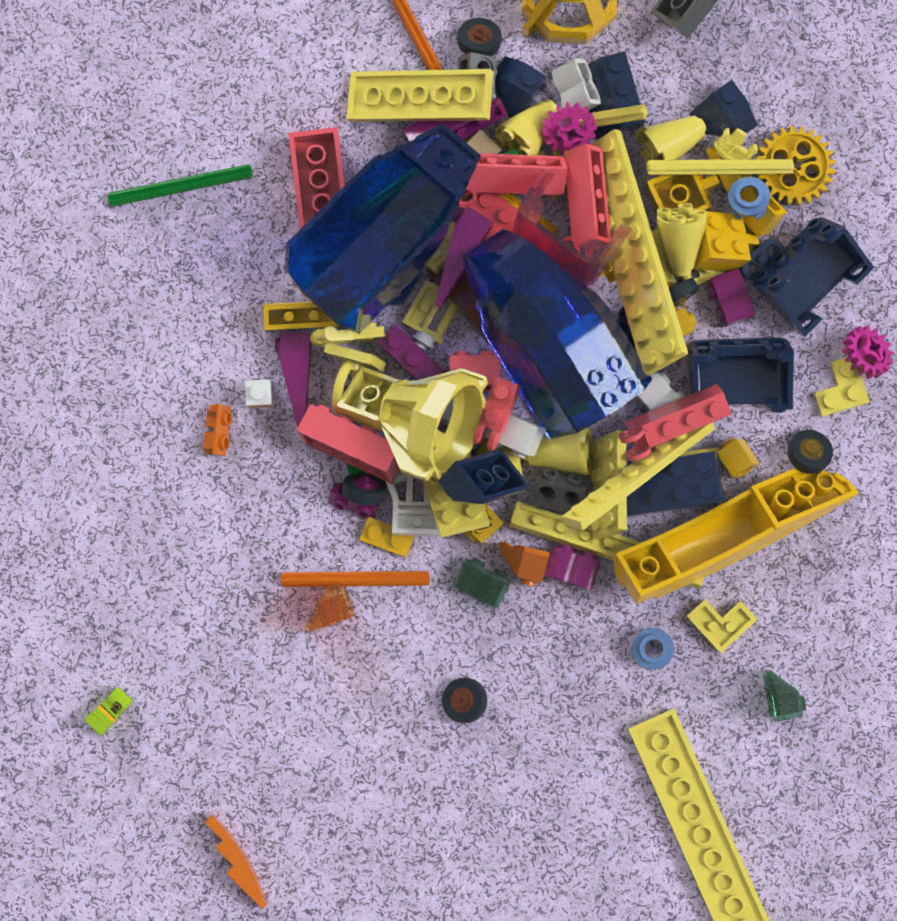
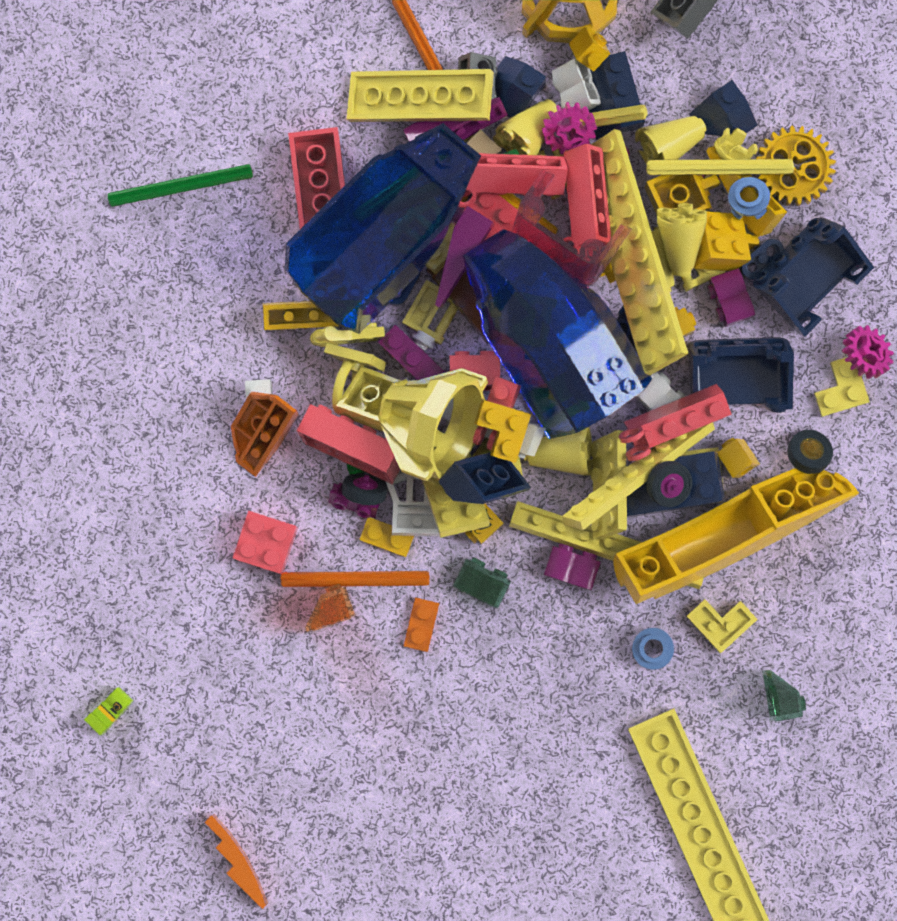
orange hinge [203,404,233,456] -> none
magenta slope [275,331,312,427] -> none
black wheel [442,677,487,723] -> none
black wheel [457,18,502,56] -> none
orange slope [498,542,550,587] -> none
dark grey brick [531,467,588,513] -> none
black wheel [668,278,699,309] -> none
none -> orange wedge [231,392,299,477]
none -> coral brick [233,511,298,575]
none -> orange plate [404,597,440,652]
none -> yellow plate [474,399,531,463]
none -> yellow brick [569,26,610,71]
none -> black wheel [647,461,692,507]

